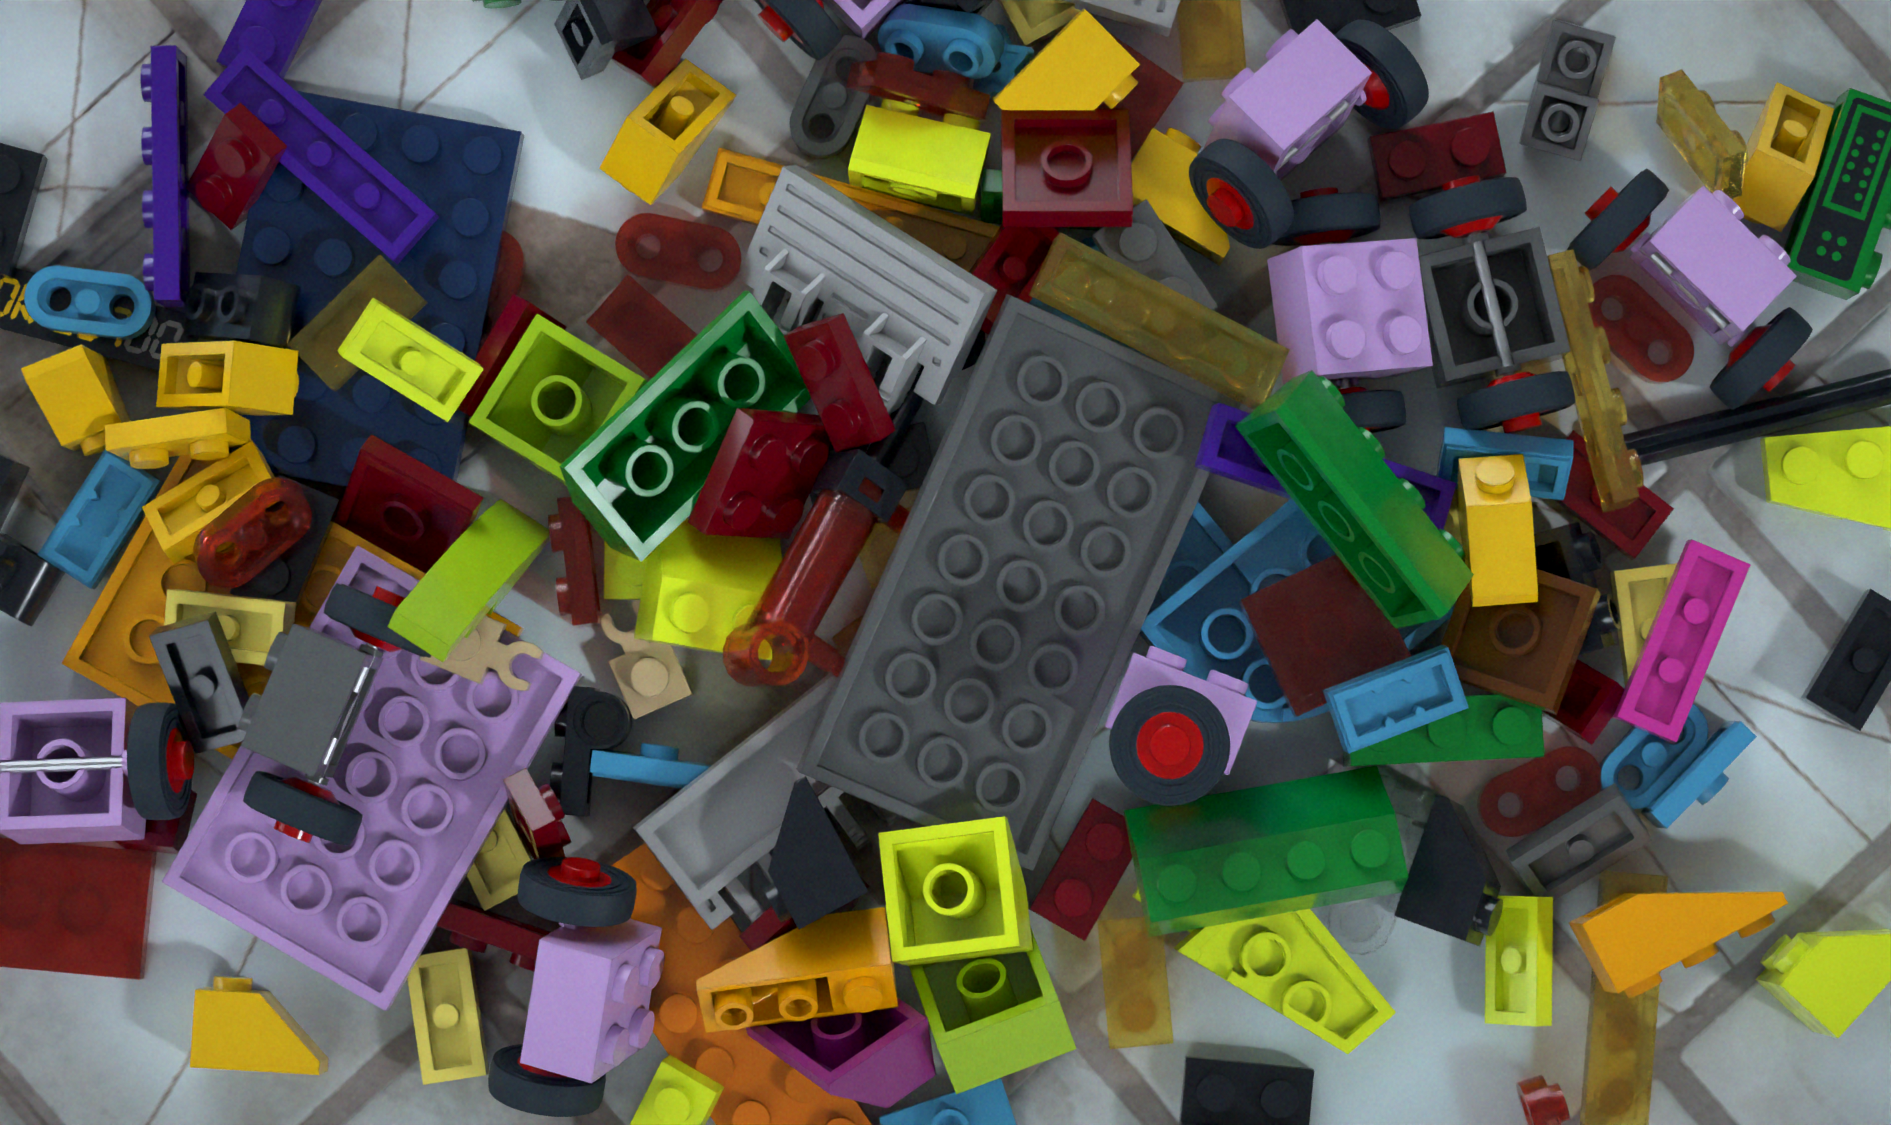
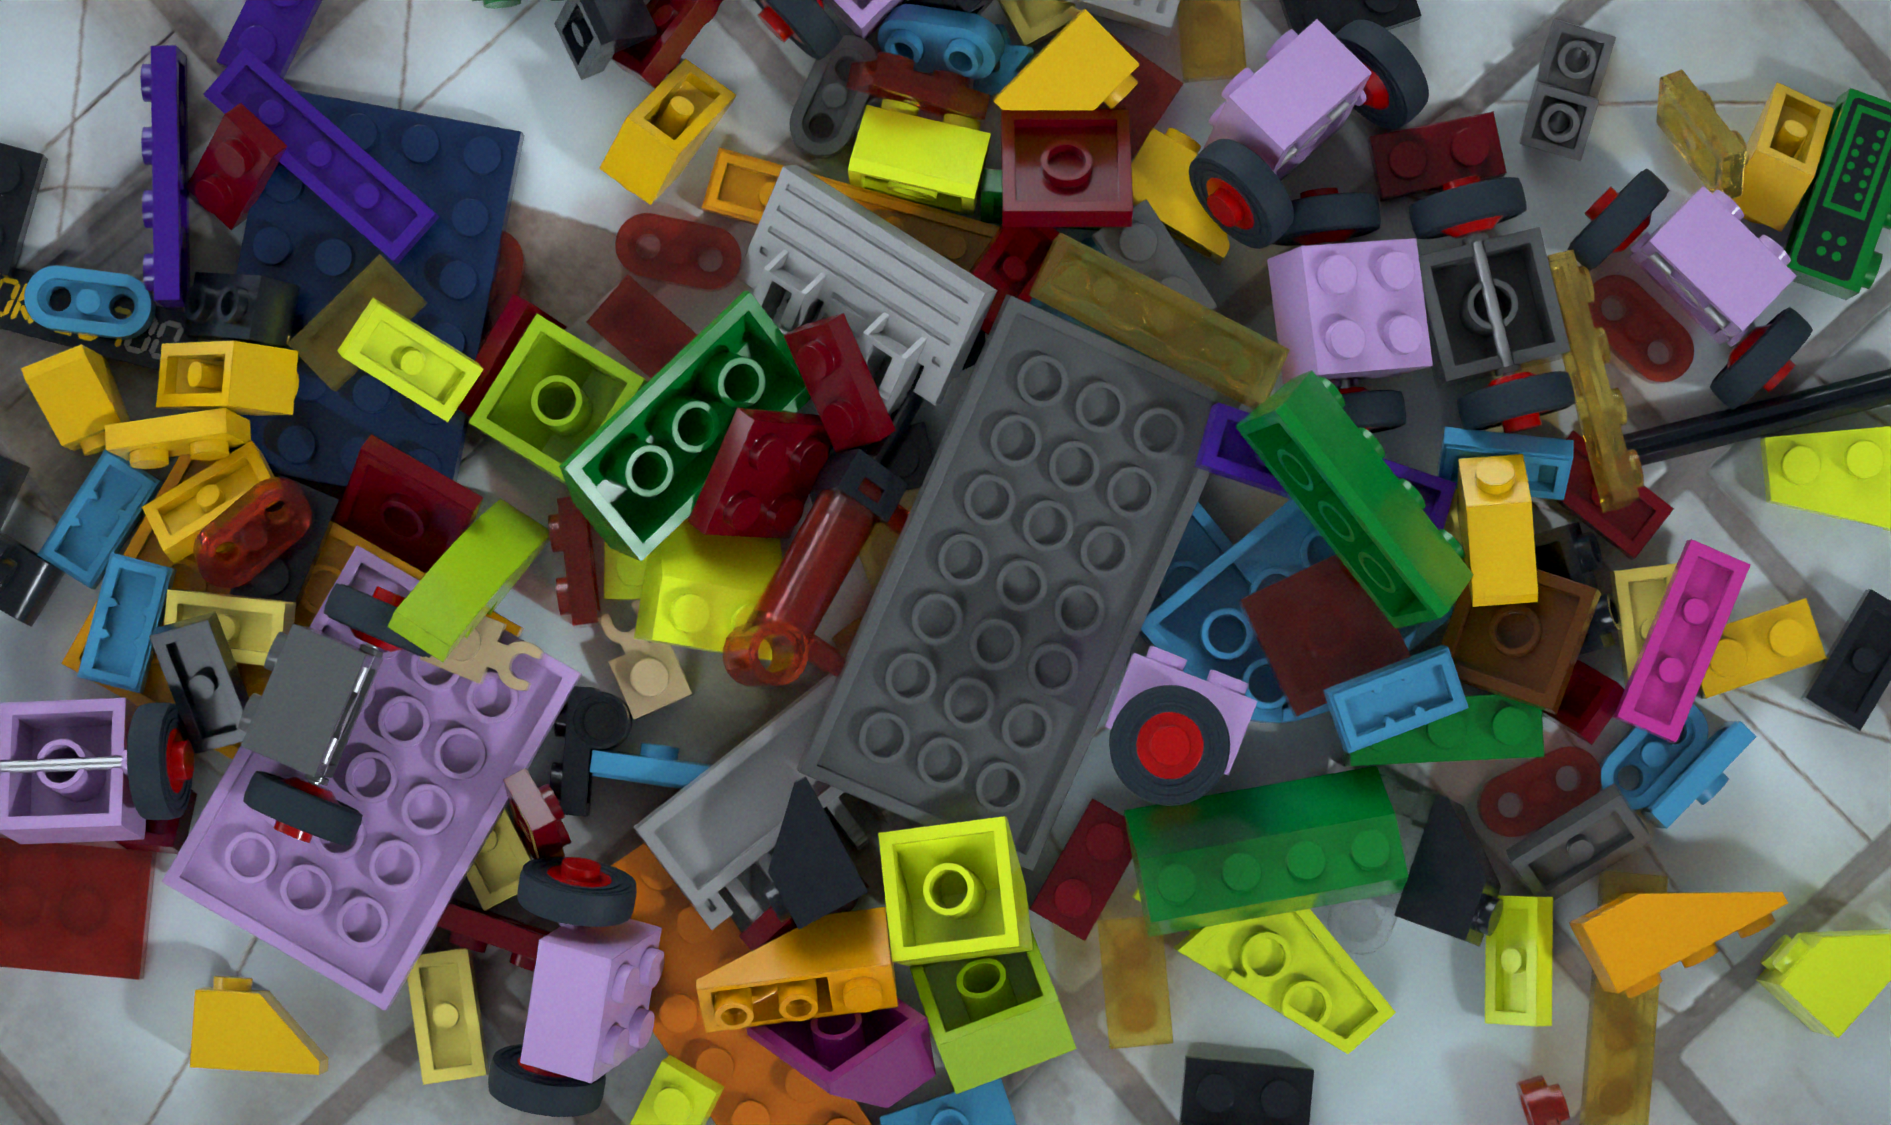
none -> dark azure plate [77,552,177,694]
none -> yellow plate [1699,598,1827,699]

